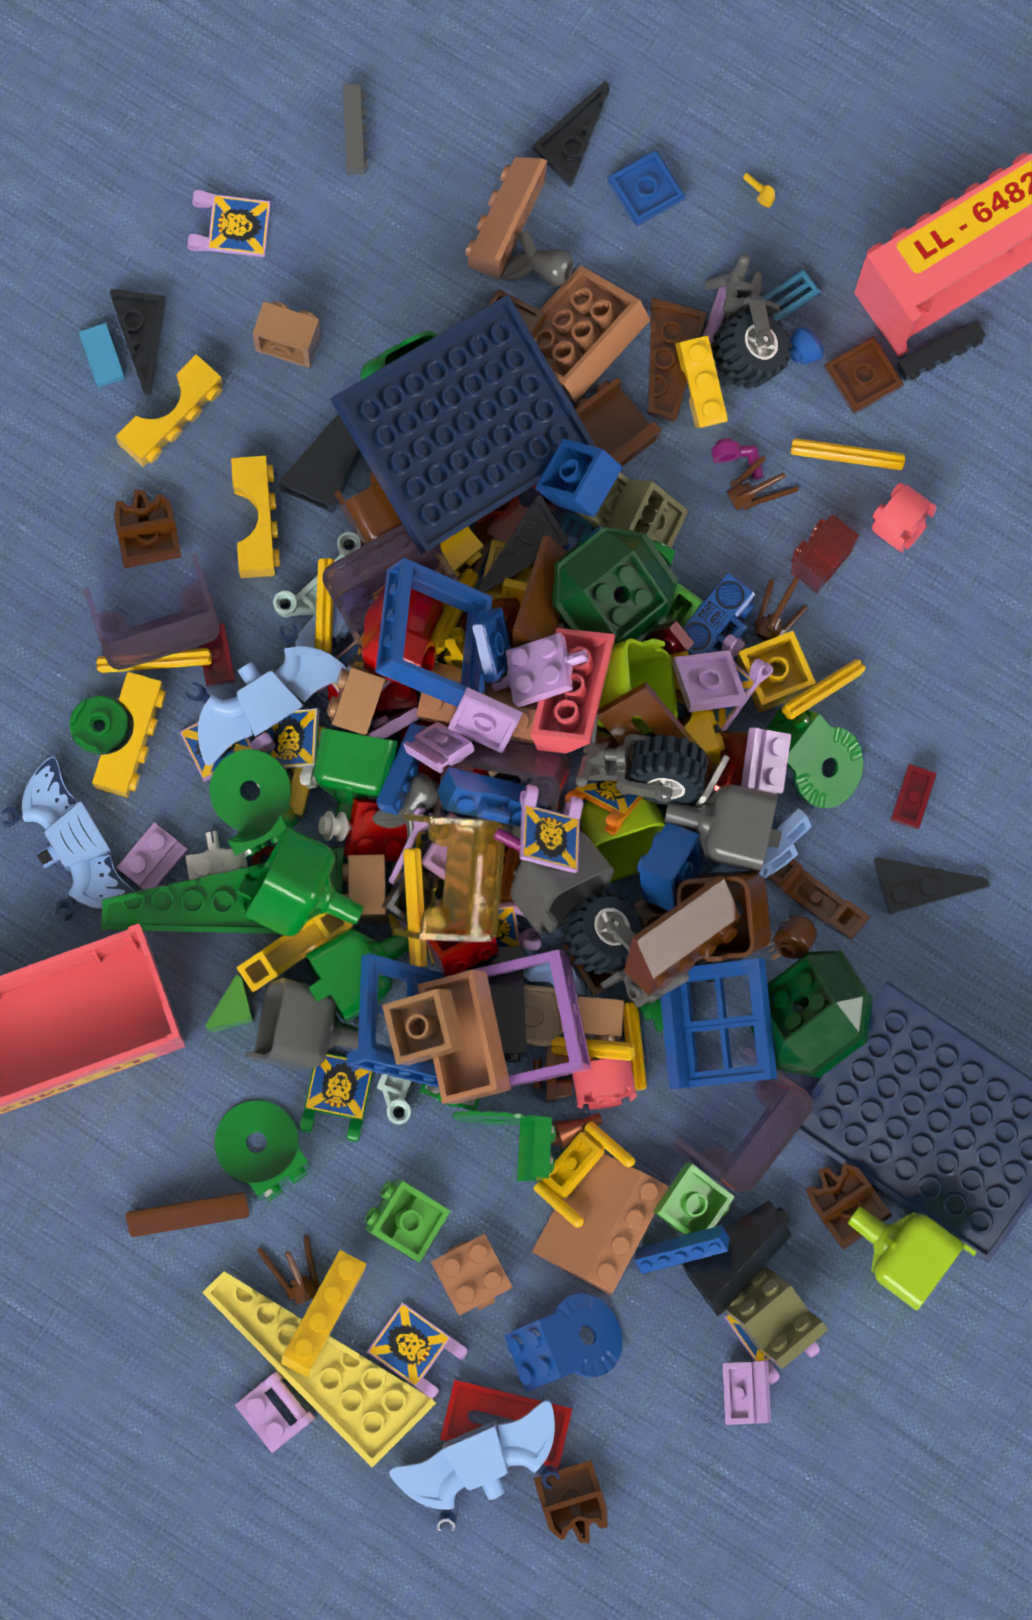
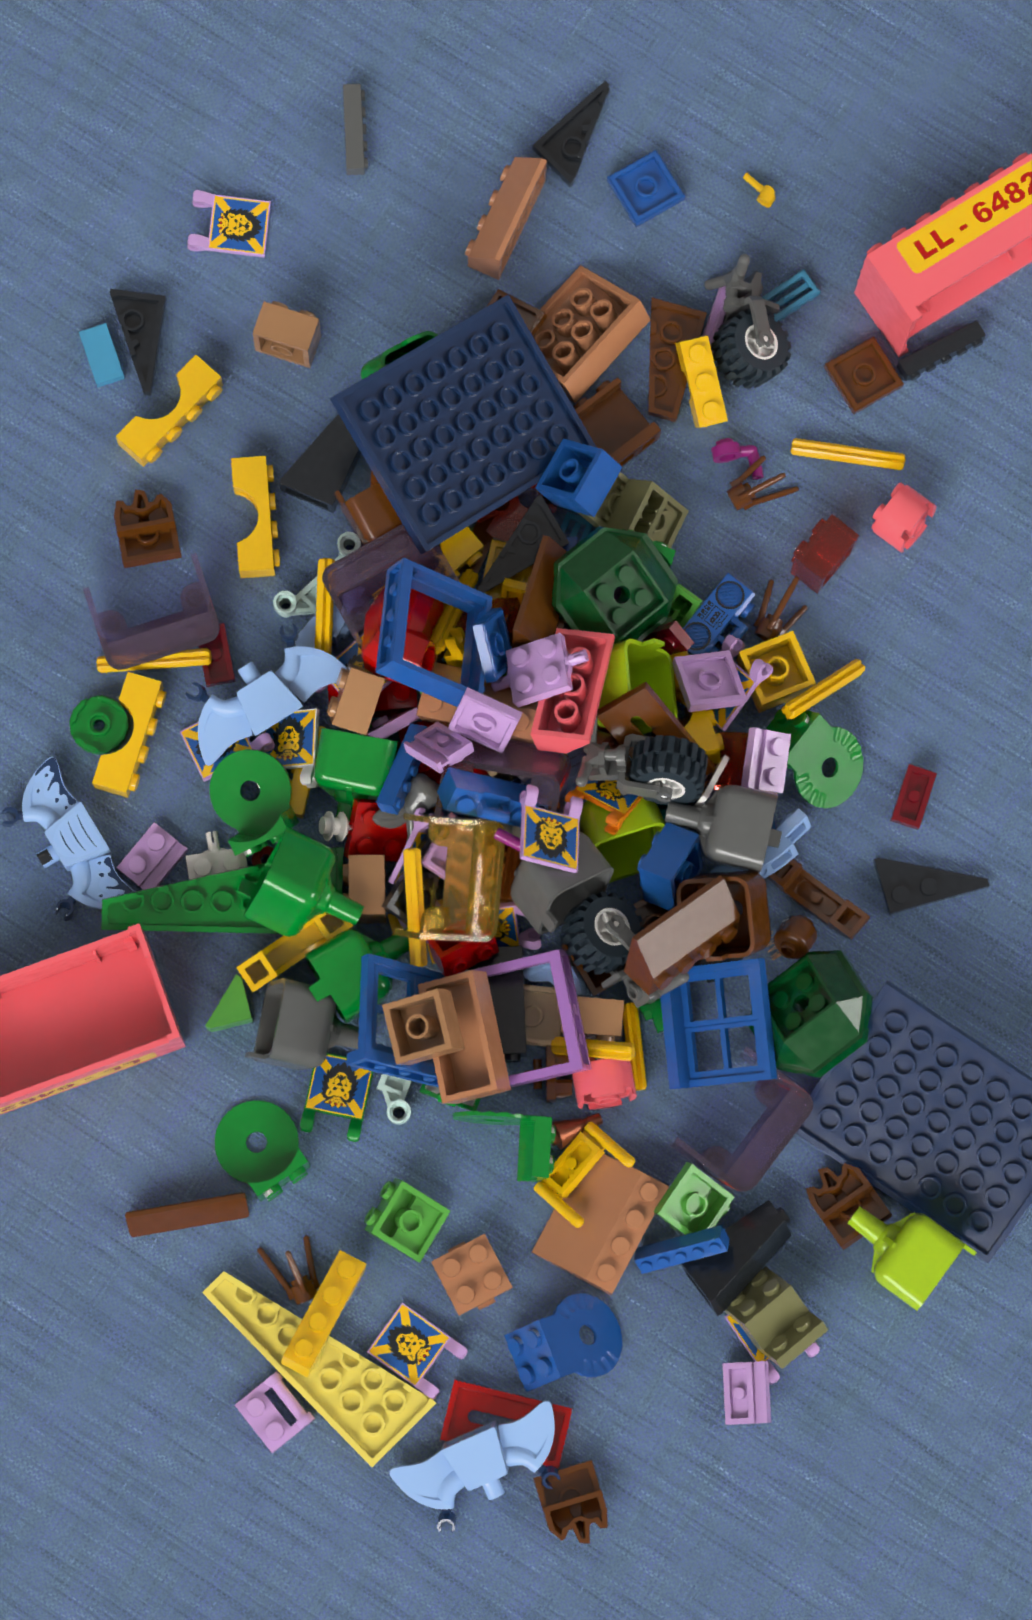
dark grey piece [501,230,574,286] -> none
blue cone [788,327,824,365] -> none

